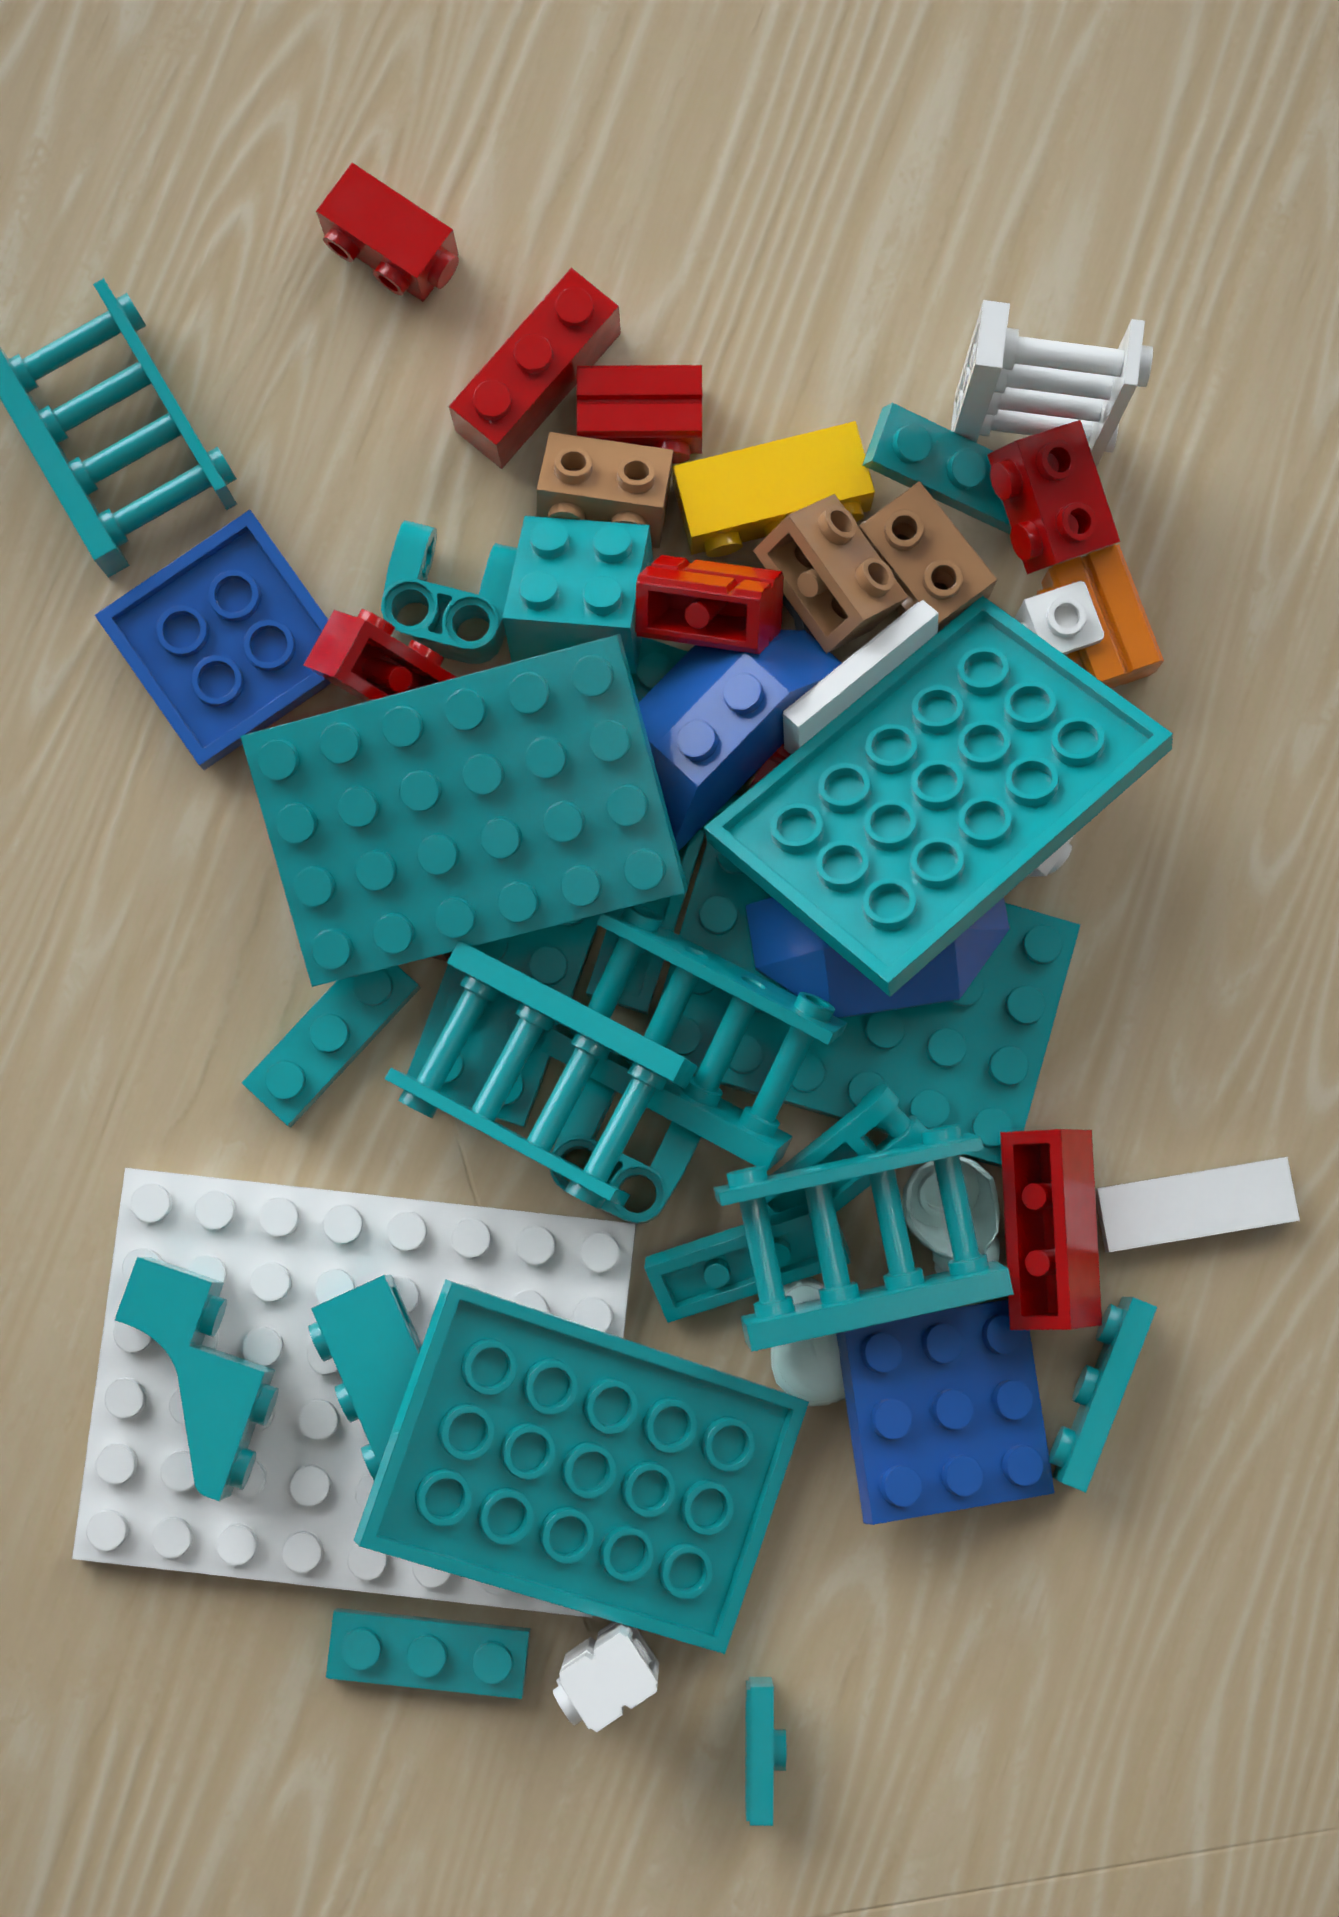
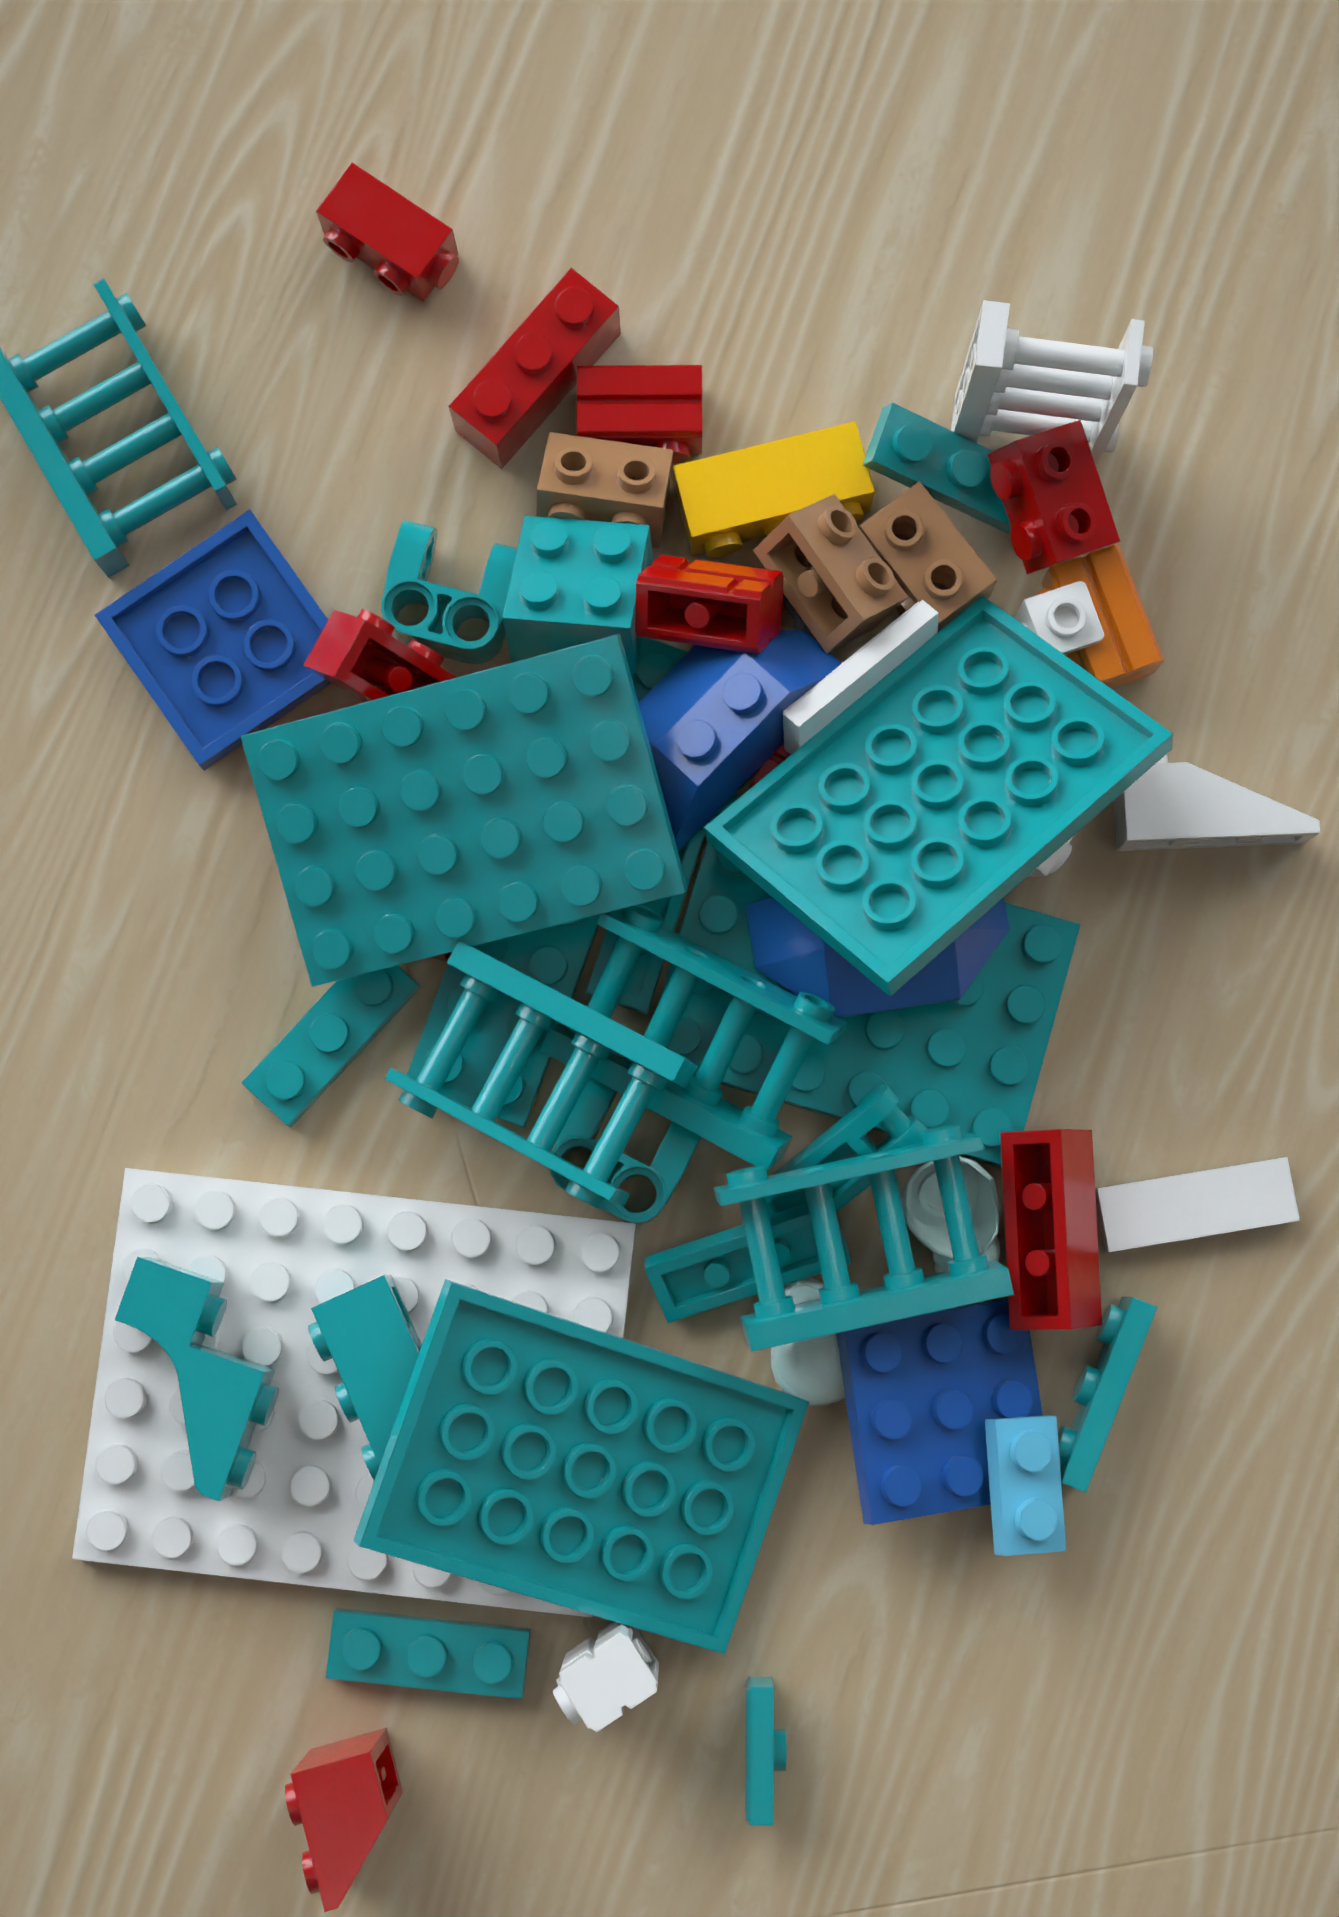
none -> red slope [285,1727,403,1912]
none -> medium azure plate [985,1416,1066,1556]
none -> white slope [1114,755,1320,851]

